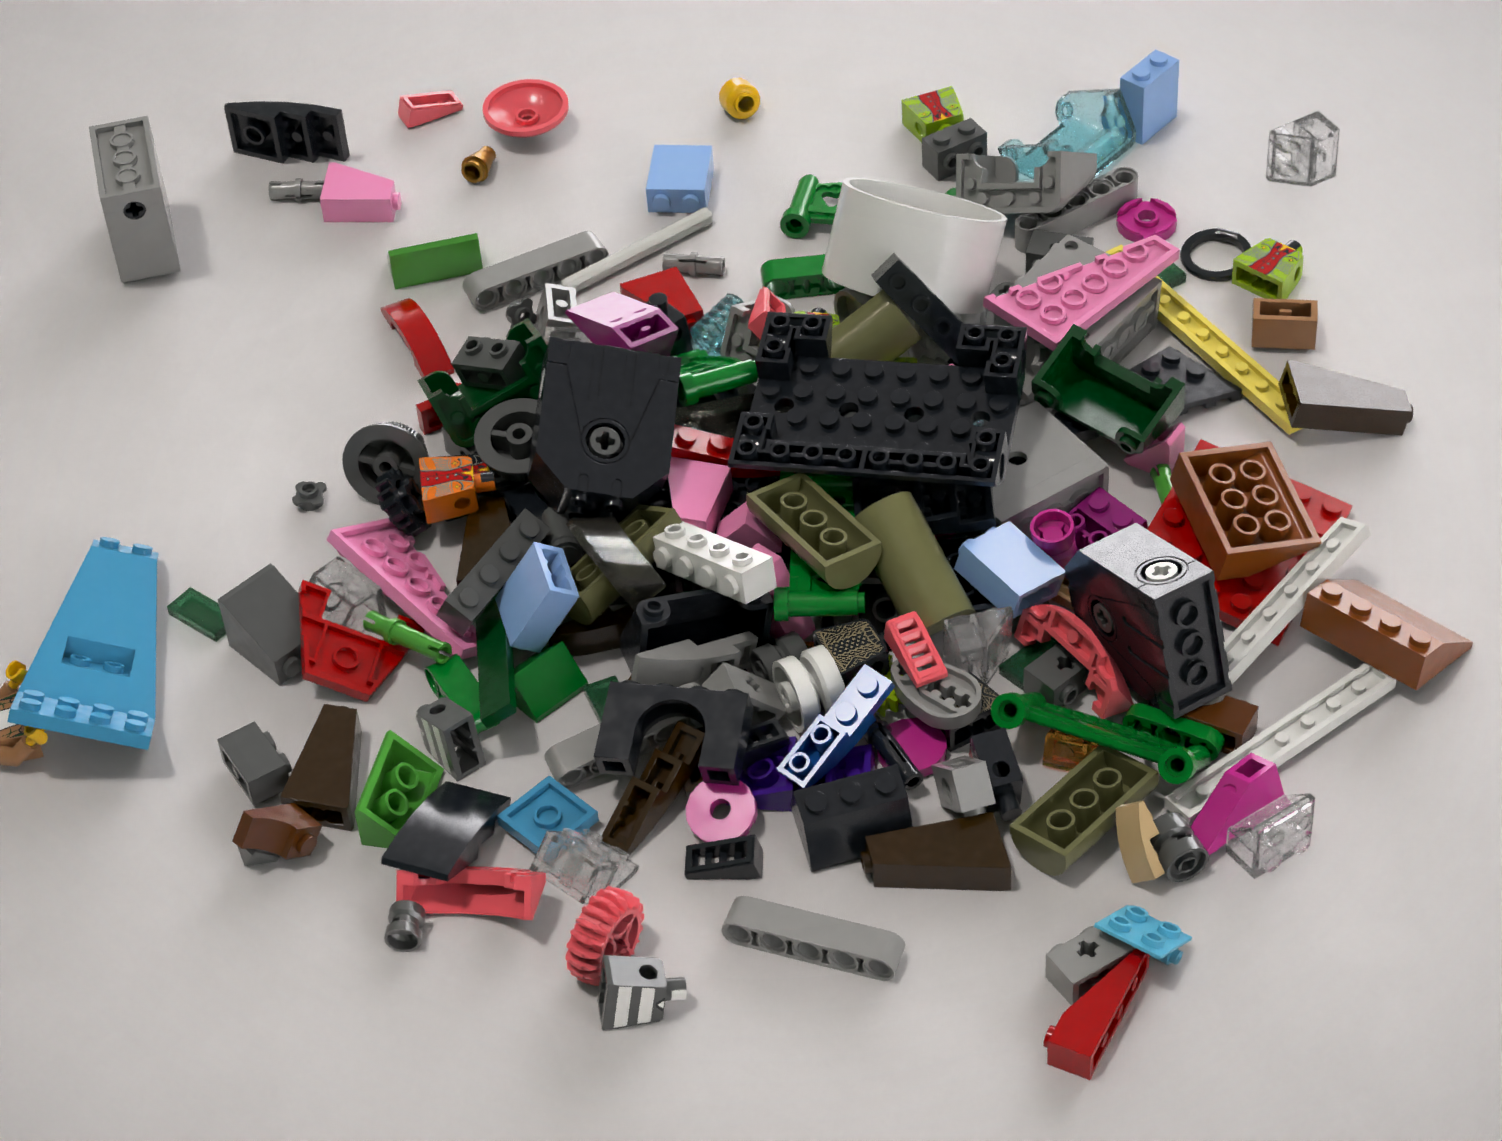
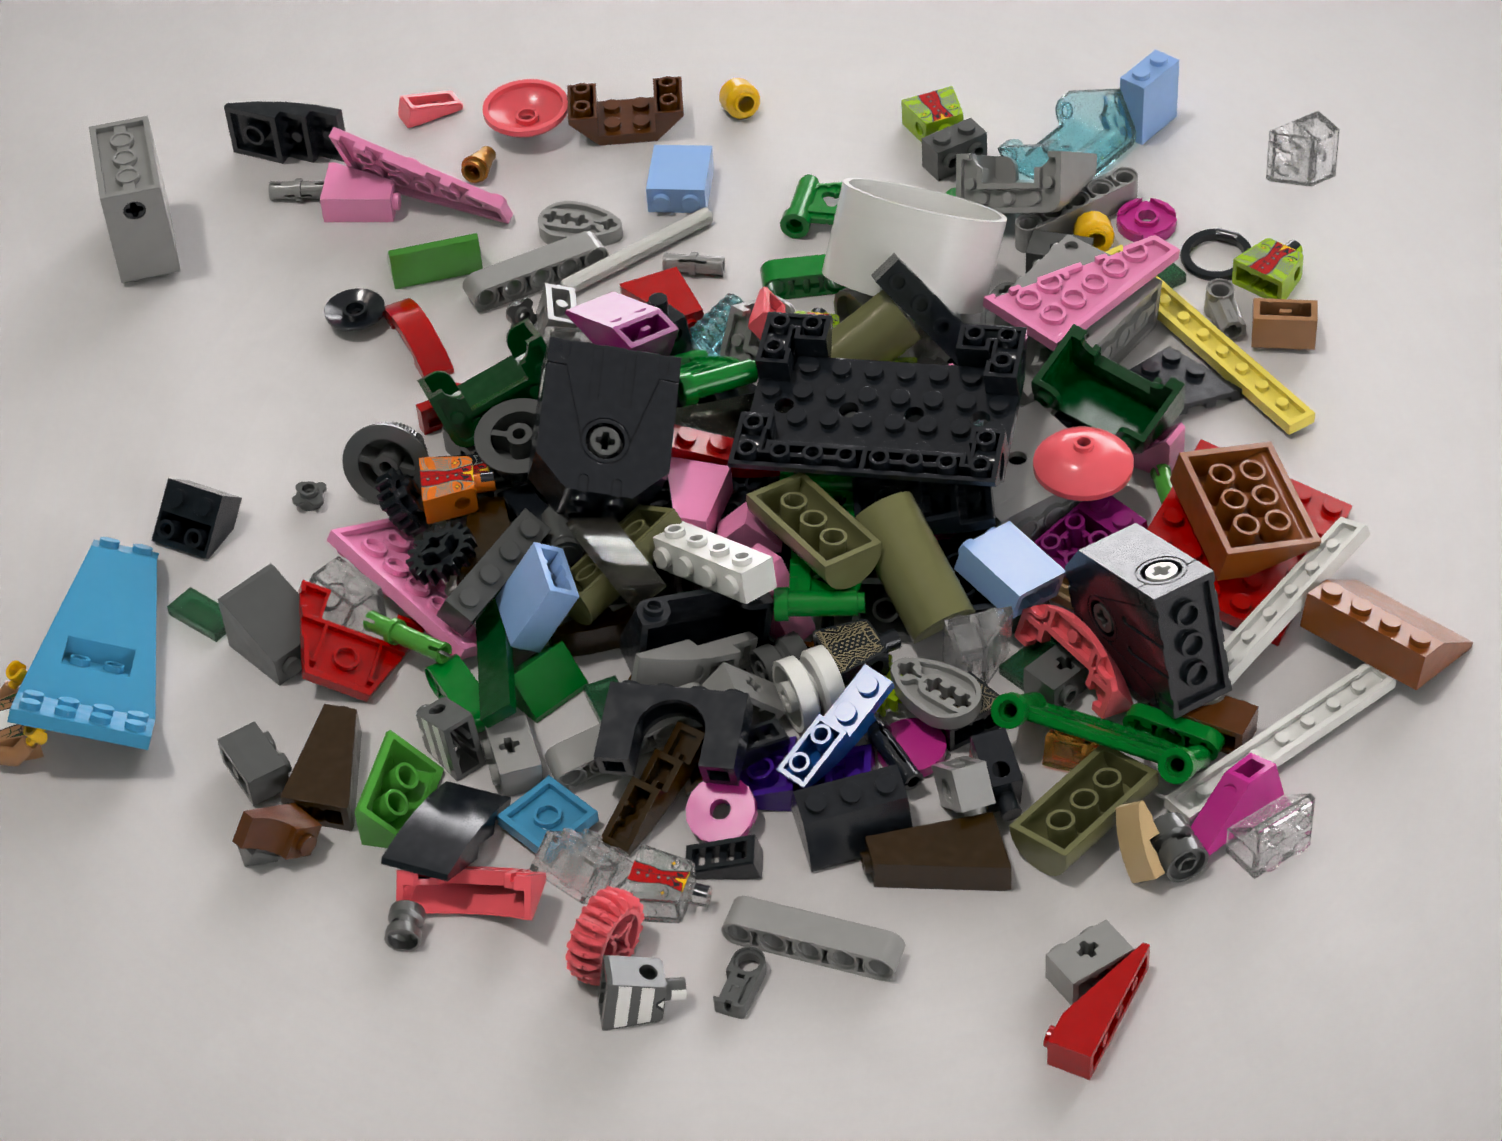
dark grey brick [451,336,526,390] -> none
coral slope [884,611,948,688] -> none
dark pink wheel [1030,509,1077,570] -> none
medium azure hinge [1094,905,1192,965] -> none
slope [1278,360,1413,436] -> none
none -> black slope [151,478,242,559]
none -> black dish [324,288,385,331]
none -> bright pink wing [329,127,513,224]
none -> black gear [406,521,478,586]
none -> light grey brick [481,714,544,797]
none -> light grey piece [538,201,623,246]
none -> reddish brown slope [567,76,684,146]
none -> torso [623,844,712,924]
none -> dark grey piece [713,947,766,1019]
none -> coral dish [1033,426,1134,501]
none -> yellow head [1073,211,1115,252]
none -> light grey piece [1204,278,1246,341]

